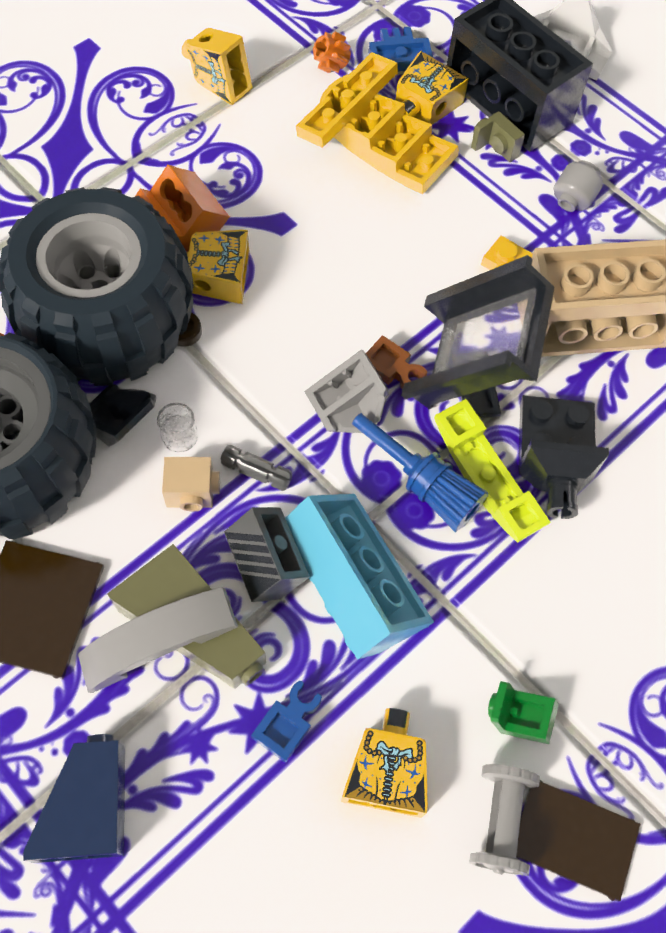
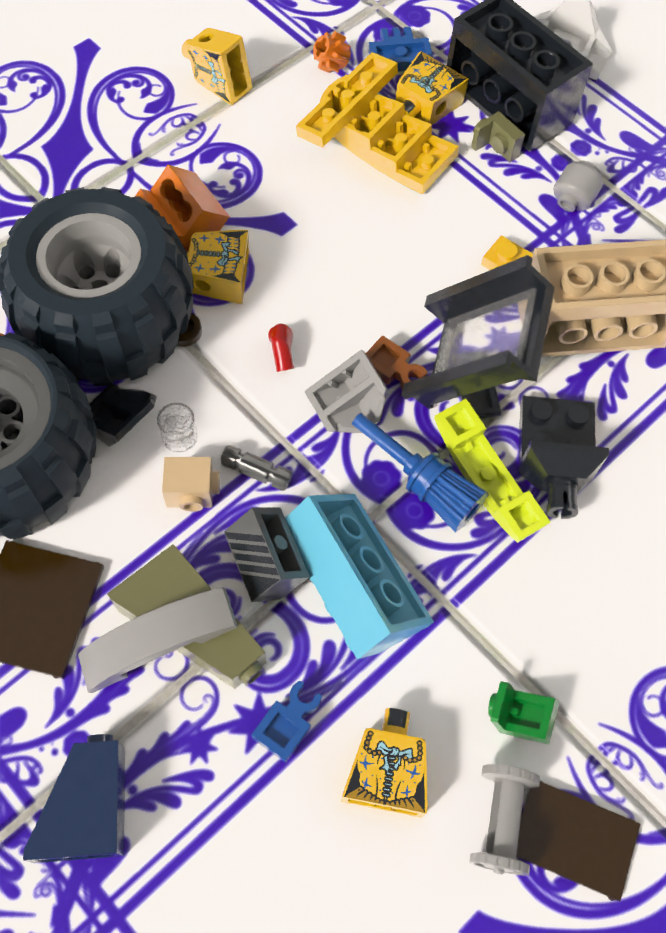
none -> red arm [268,323,294,372]

